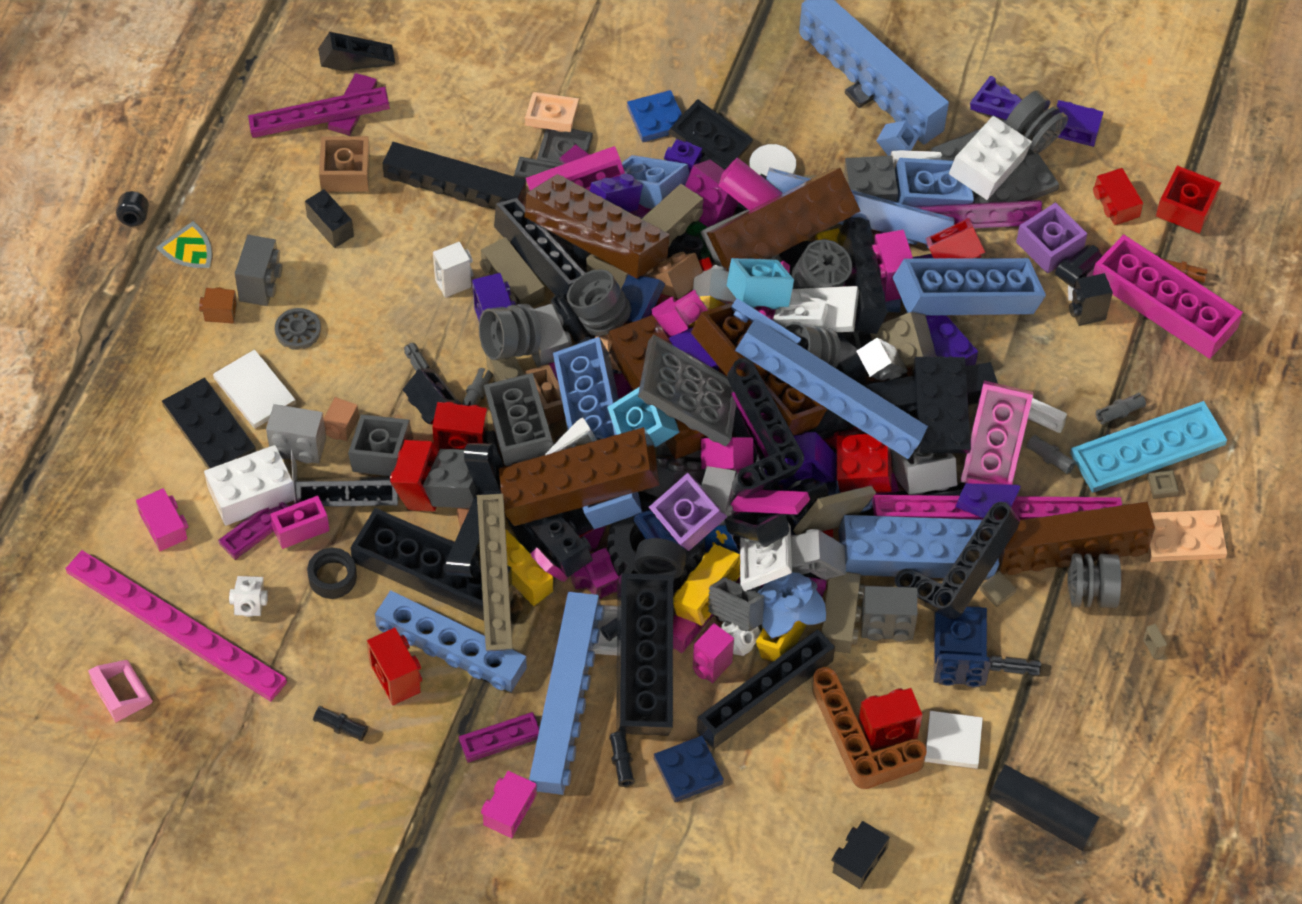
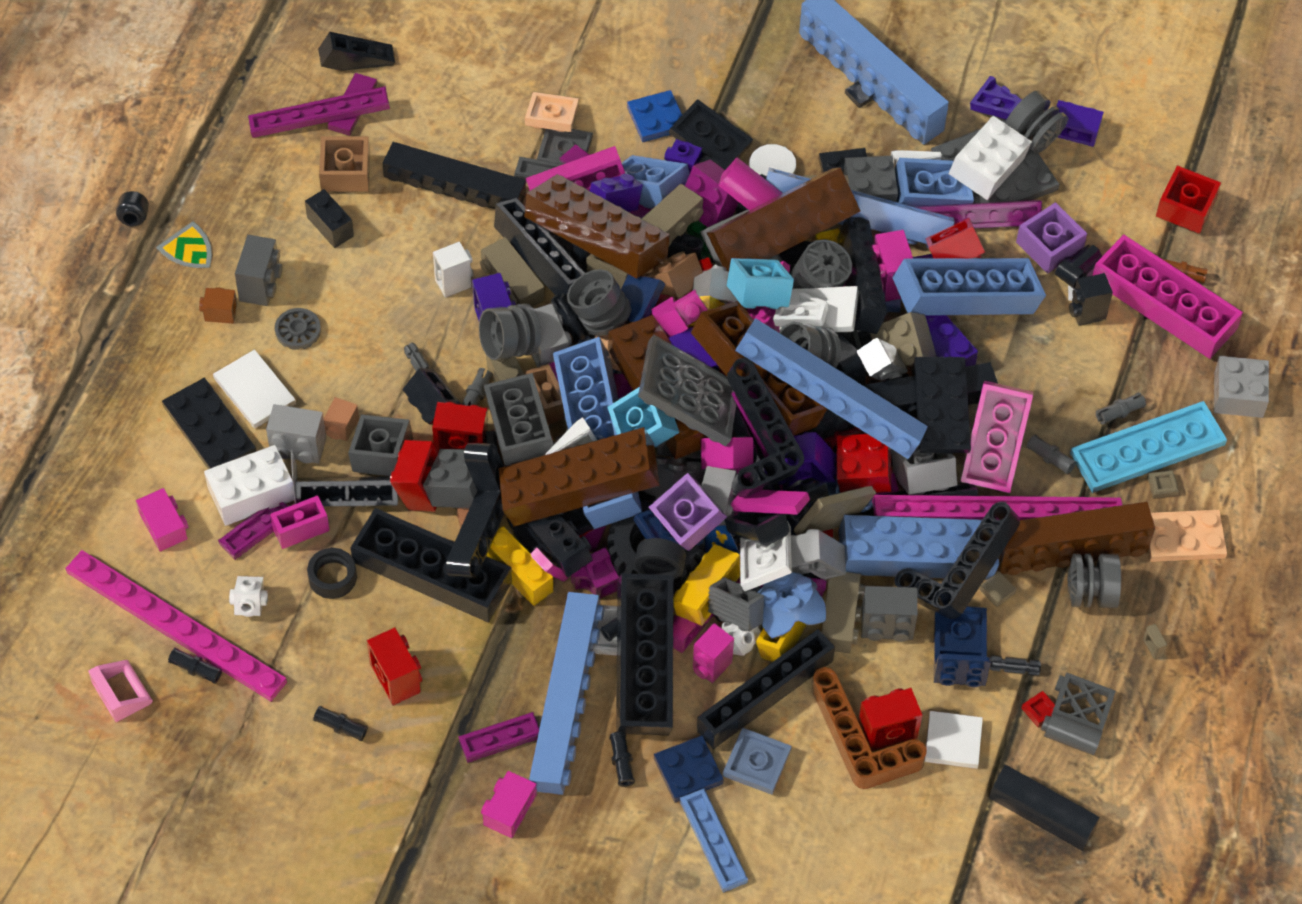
medium blue brick [375,590,527,692] -> none
dark tan plate [477,494,512,652] -> none
medium blue plate [731,298,801,345] -> none
black brick [831,821,890,889] -> none
medium blue brick [876,120,919,156] -> none
dark purple wing [956,483,1021,518] -> none
white tile [1028,398,1067,433] -> none
red brick [1093,168,1144,226] -> none
none -> black pin [168,647,222,684]
none -> medium blue tile [680,789,748,893]
none -> sand blue plate [723,728,792,795]
none -> black plate [818,148,867,174]
none -> red tile [1021,691,1055,728]
none -> dark grey piece [1041,672,1116,756]
none -> light grey brick [1214,356,1269,418]

